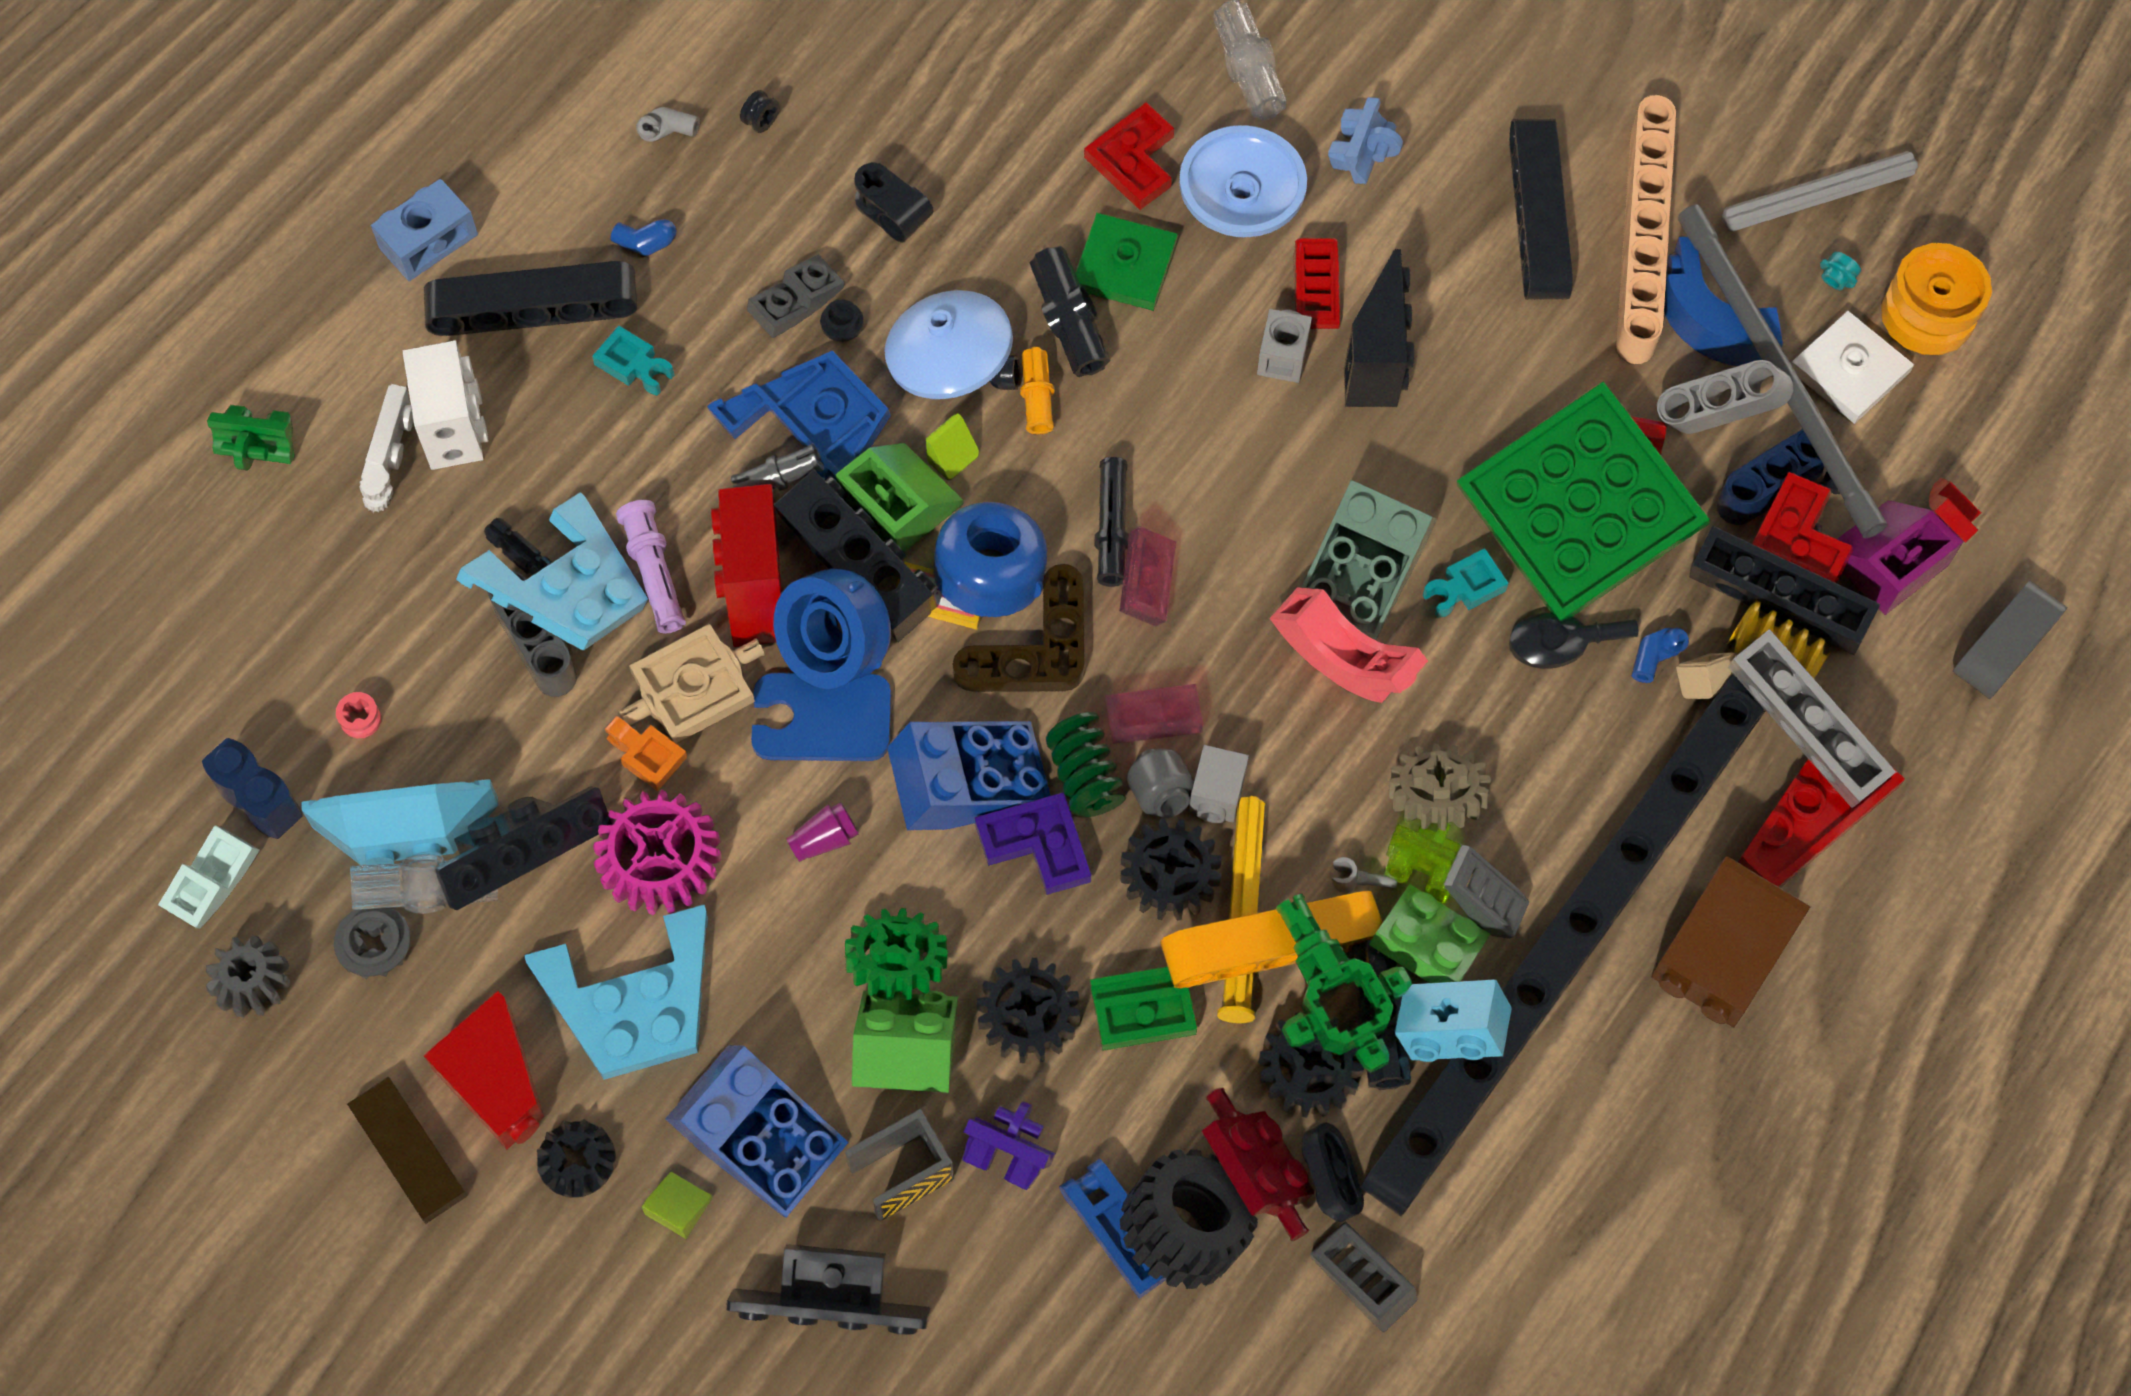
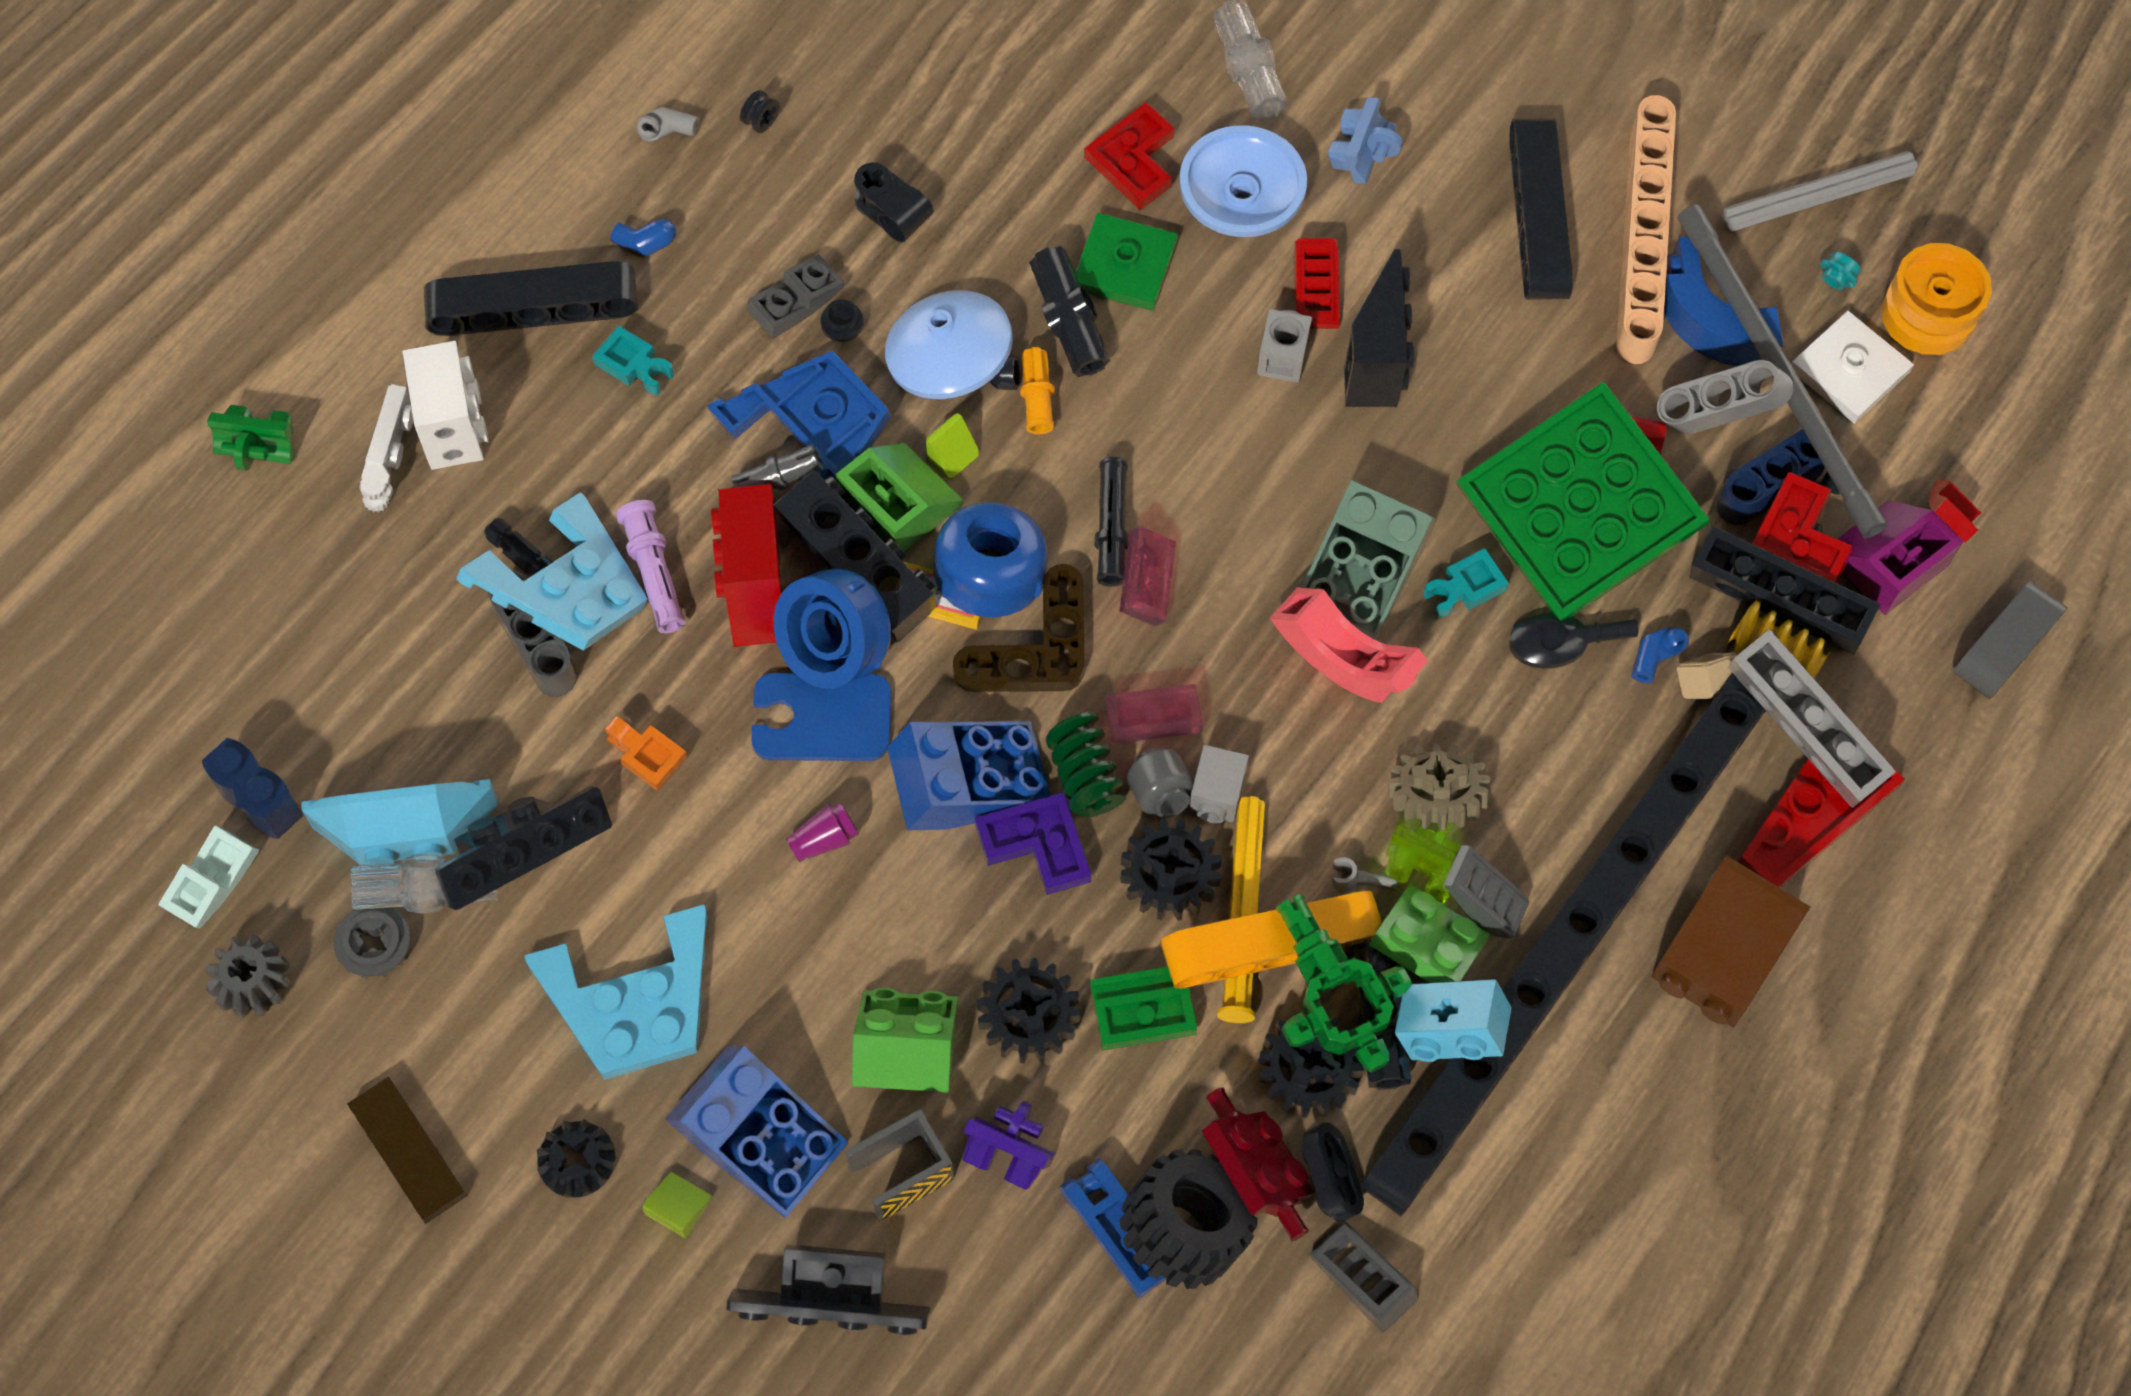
coral bush [336,692,381,739] -> none
medium blue brick [371,178,478,281] -> none
red slope [423,991,544,1150] -> none
dark pink gear [593,789,721,916] -> none
tan plate [618,624,765,743] -> none
green gear [845,908,948,1001] -> none

